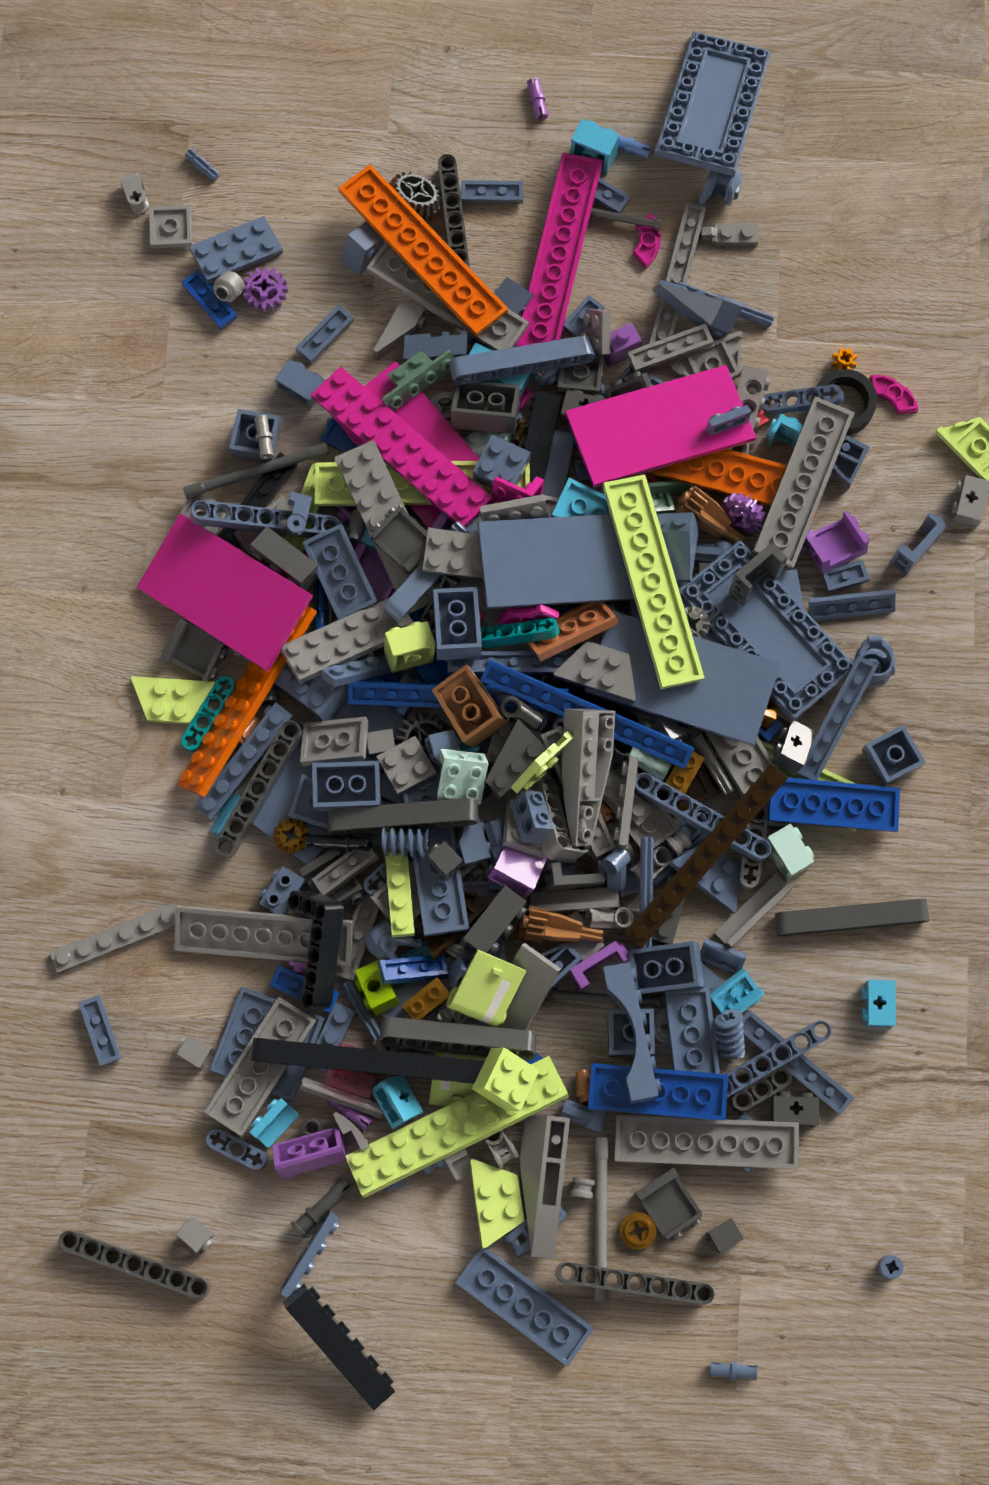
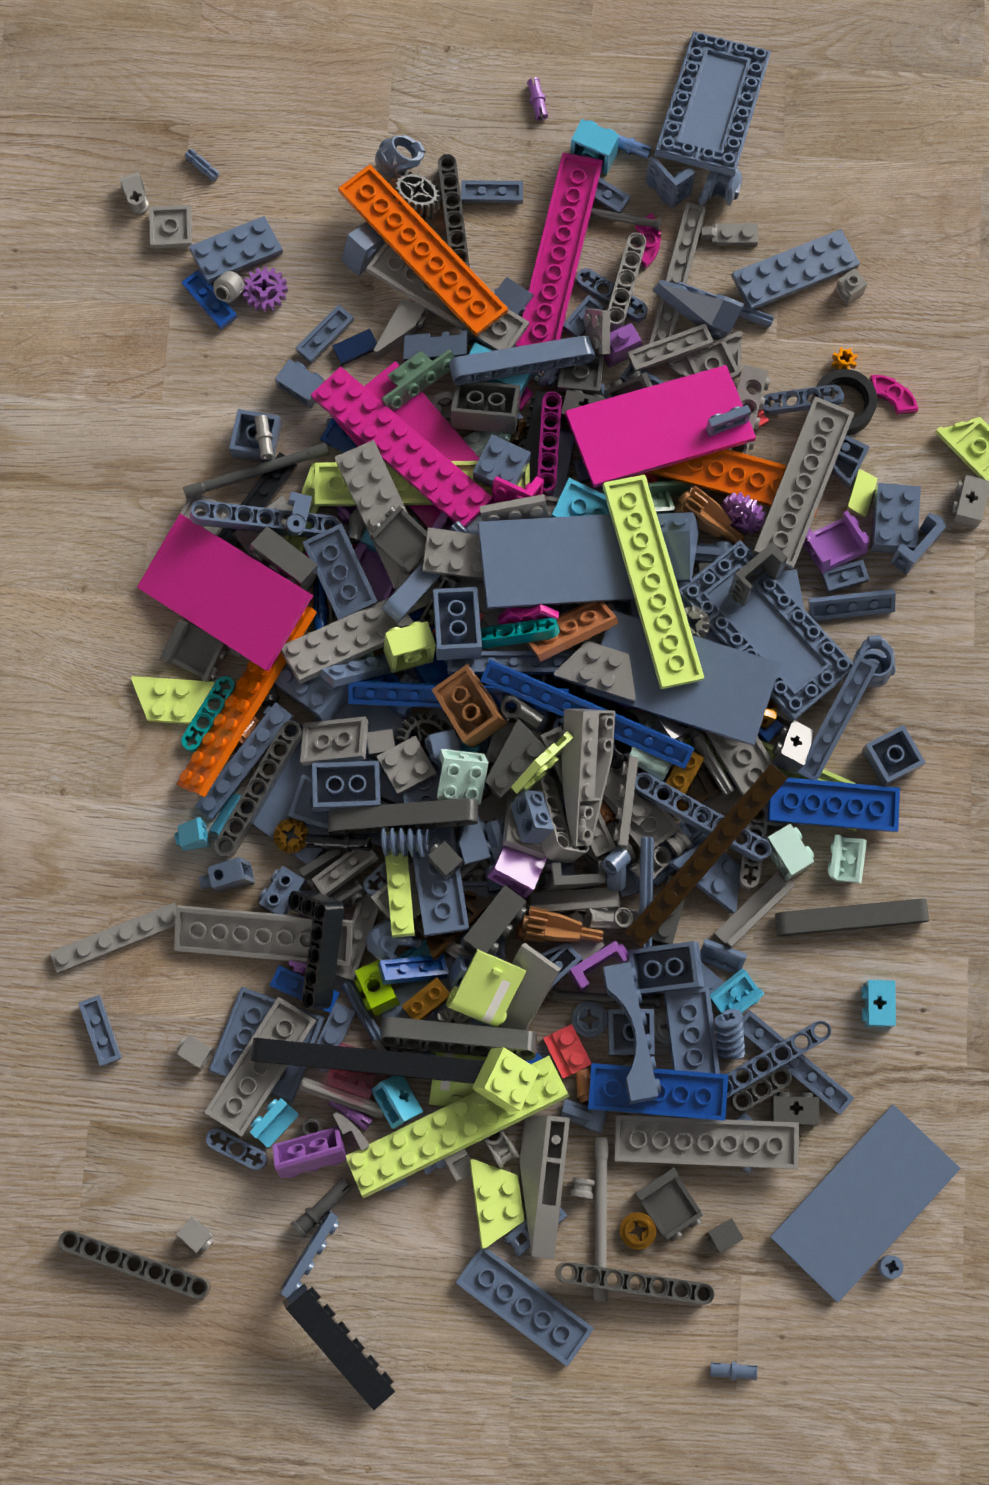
medium azure bracket [766,414,803,447] -> none
none -> medium azure slope [175,817,210,851]
none -> sand blue torso [199,857,255,892]
none -> dark blue tile [332,329,377,366]
none -> sand blue helmet [375,135,426,178]
none -> magenta beam [537,392,562,497]
none -> coral plate [543,1024,592,1079]
none -> sand blue gear [572,1001,607,1038]
none -> sand blue beam [576,268,648,322]
none -> light grey beam [608,232,646,332]
none -> sand blue bracket [646,156,695,209]
none -> sand blue plate [731,229,860,311]
none -> sand blue tile [770,1104,961,1303]
none -> light aqua bracket [828,834,867,884]
none -> light grey brick [835,268,867,305]
none -> yellowish green slope [846,469,878,518]
none -> sand blue brick [870,483,921,554]

